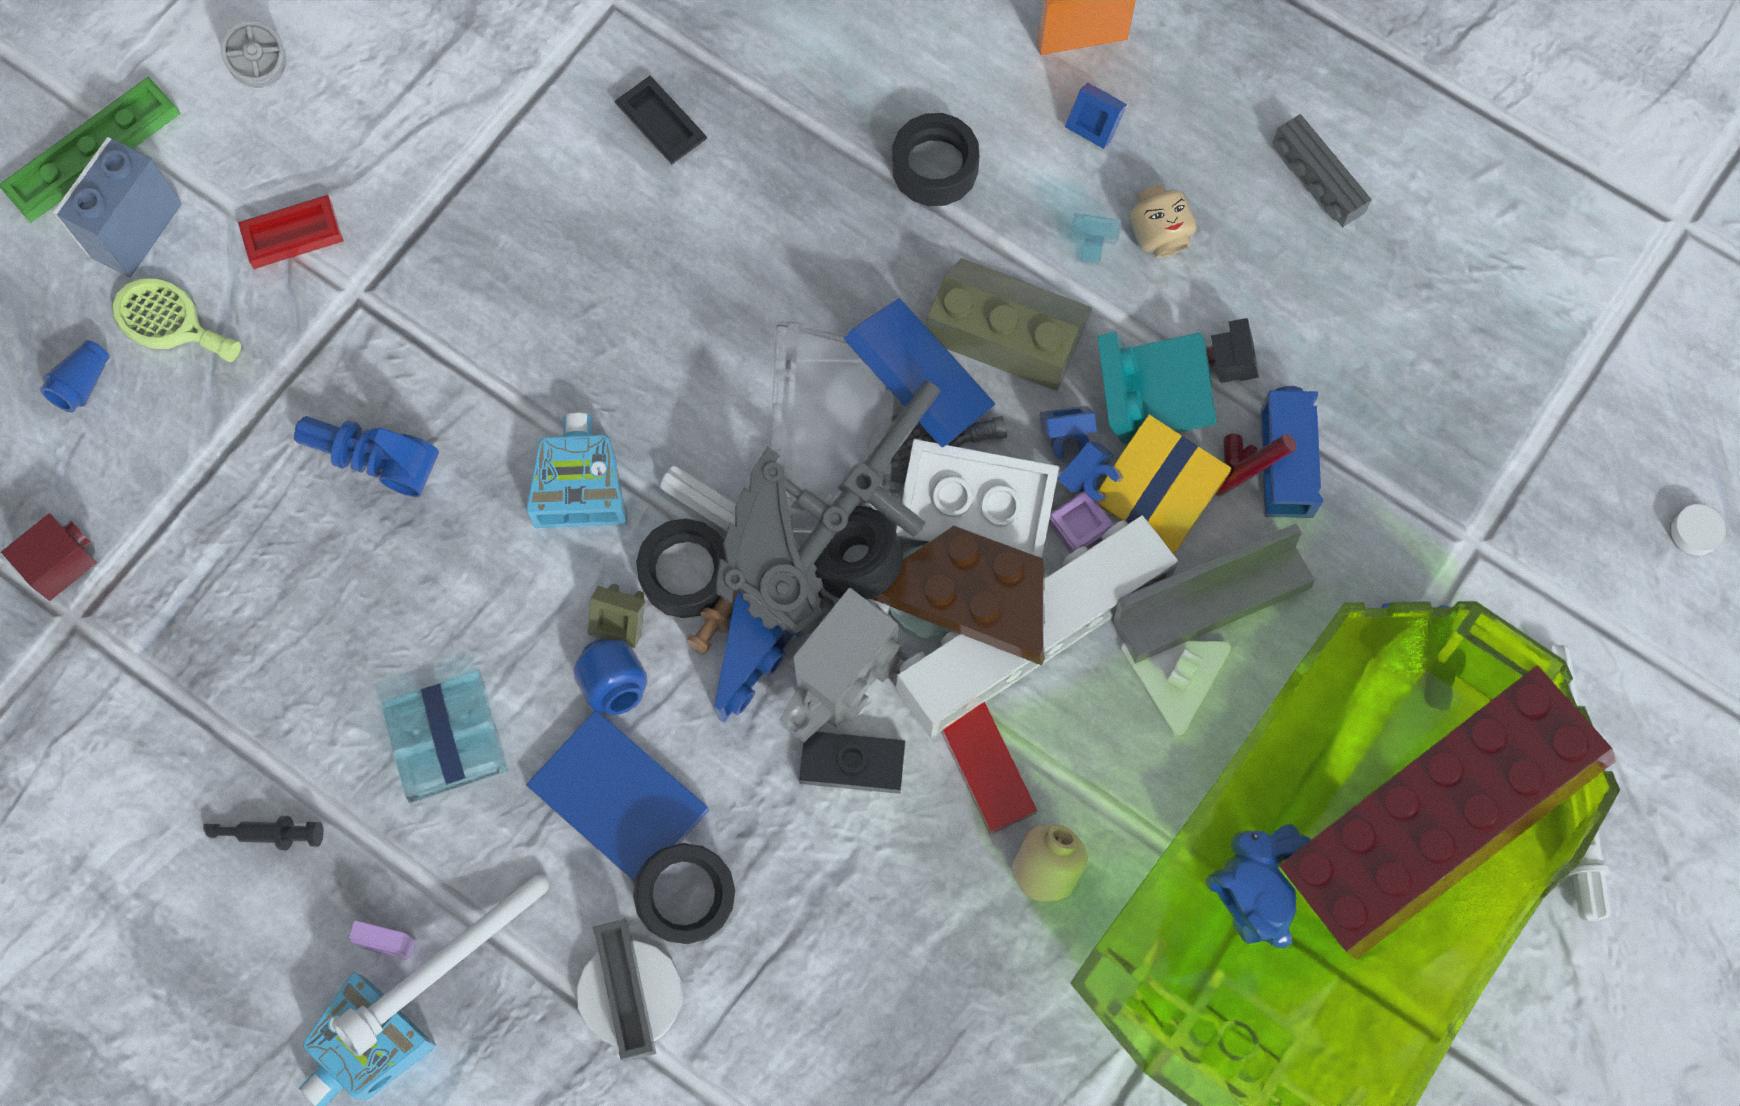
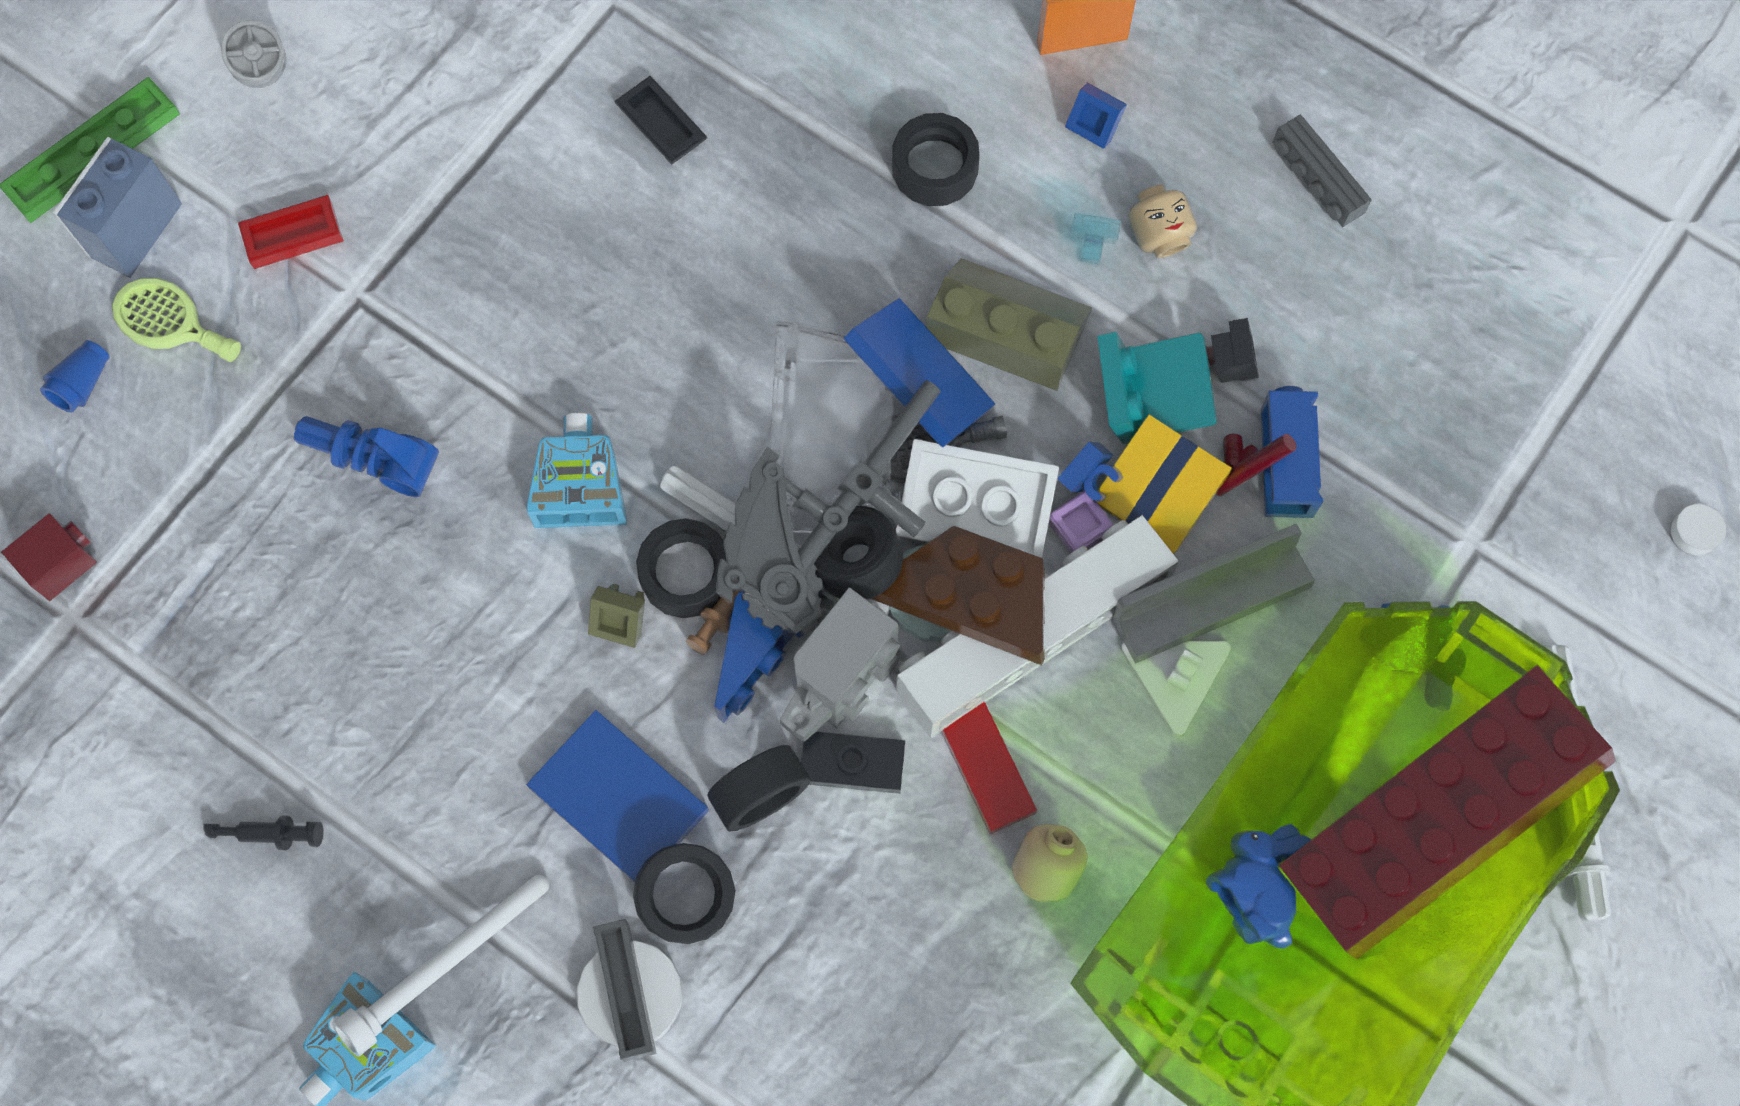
lavender tile [349,920,416,960] -> none
clear light blue slope [382,671,508,803] -> none
blue head [573,639,648,715] -> none
blue tile [1039,406,1097,459] -> none
none -> black tyre [707,745,810,832]

